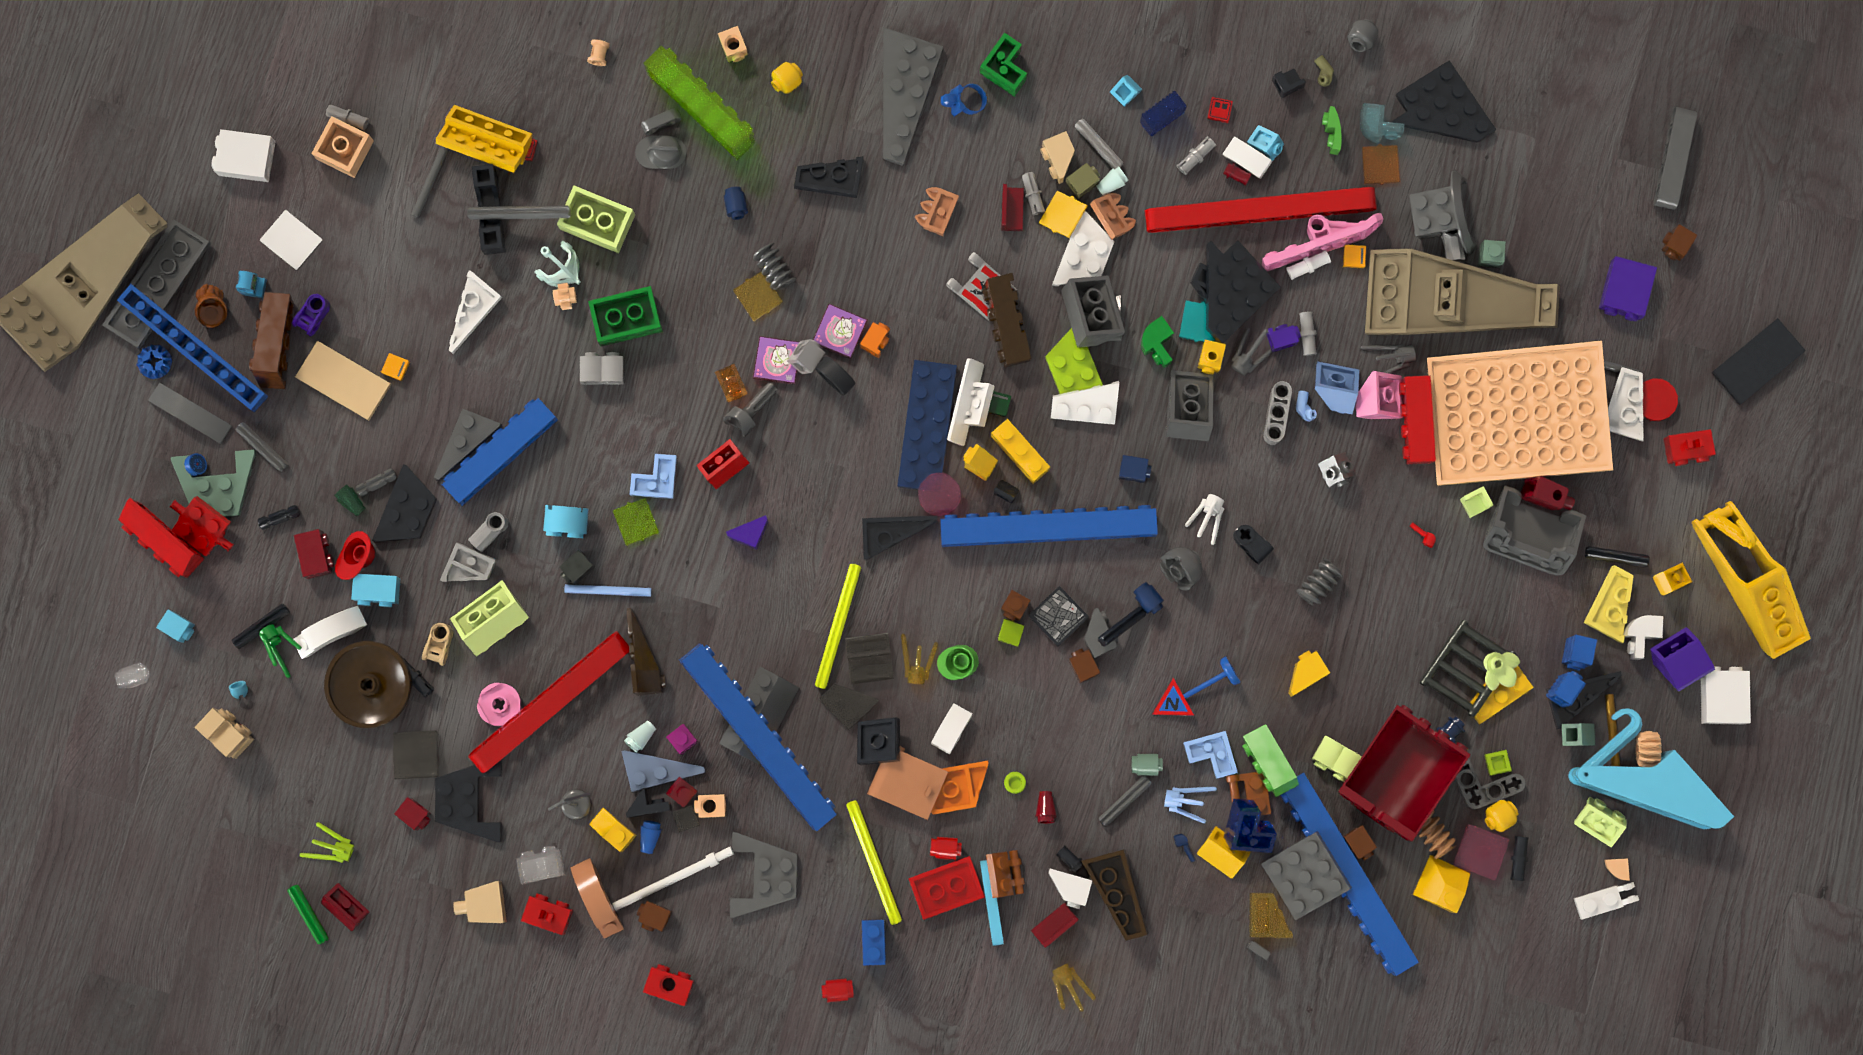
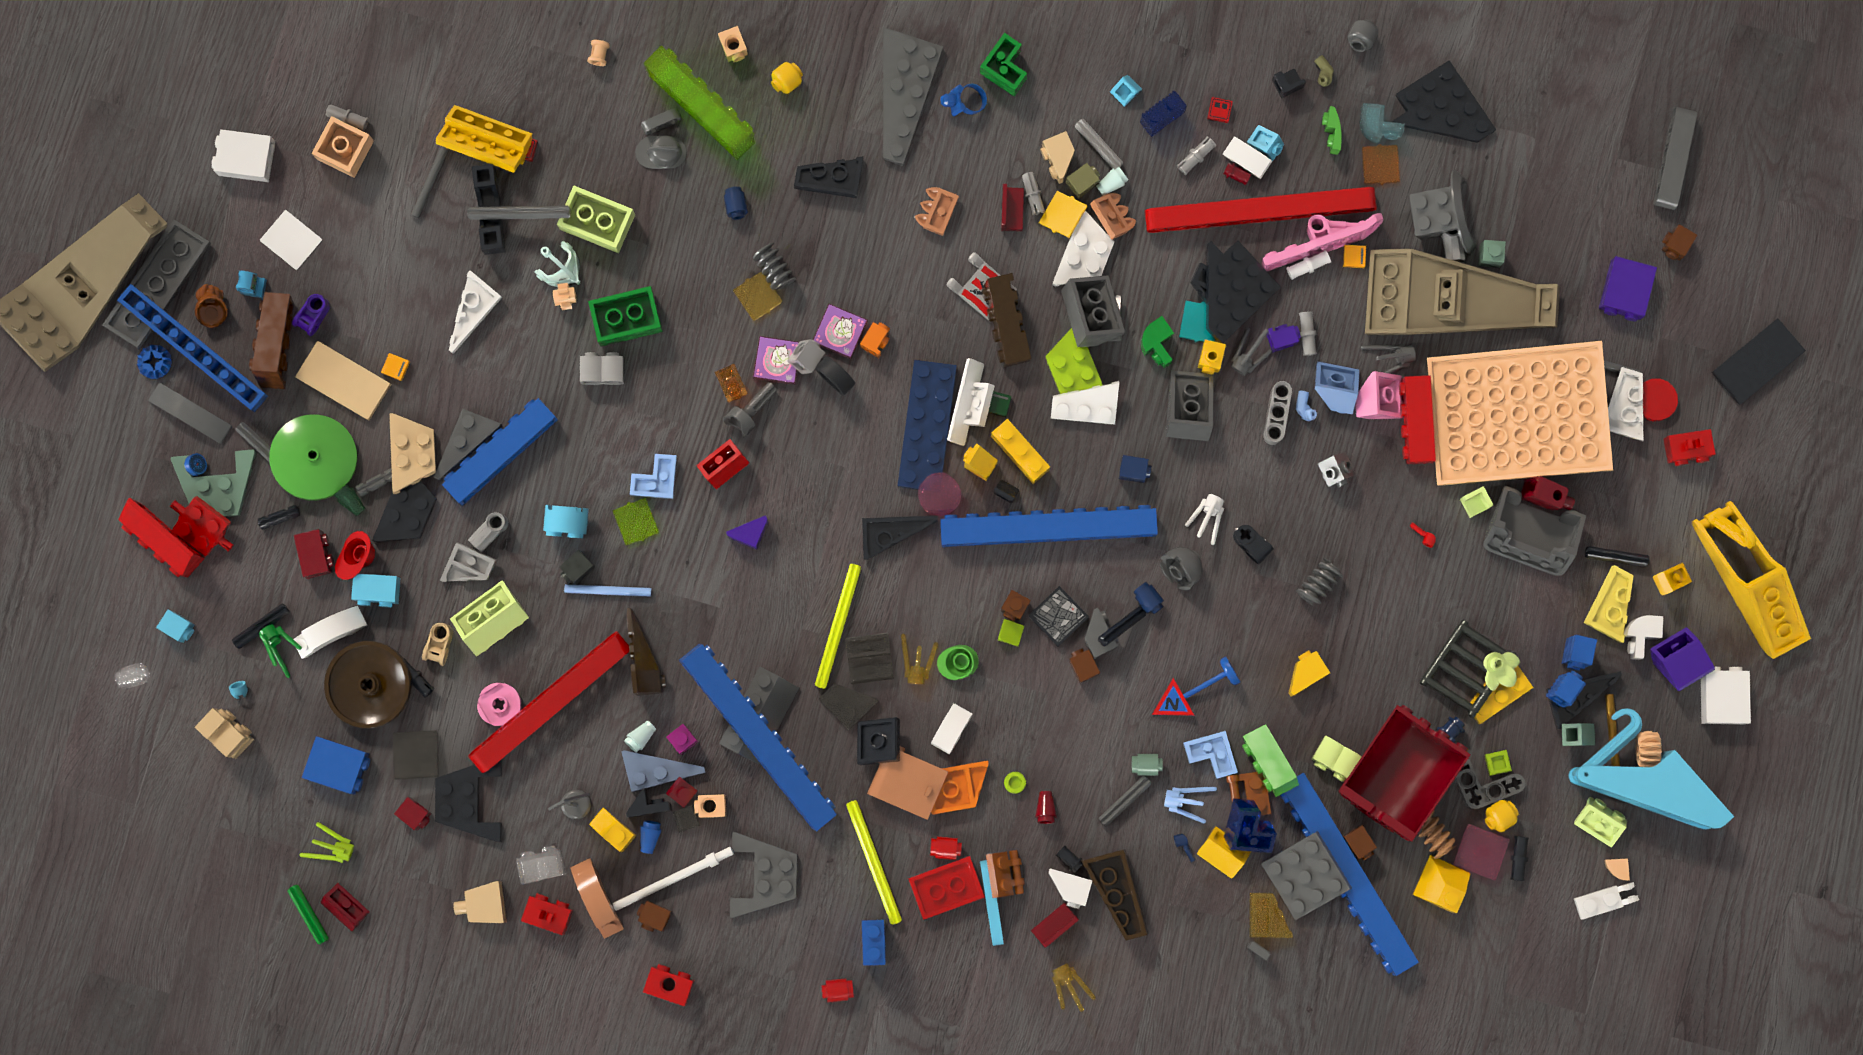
none -> bright green dish [269,415,357,501]
none -> blue brick [302,736,370,795]
none -> tan wing [390,413,436,494]

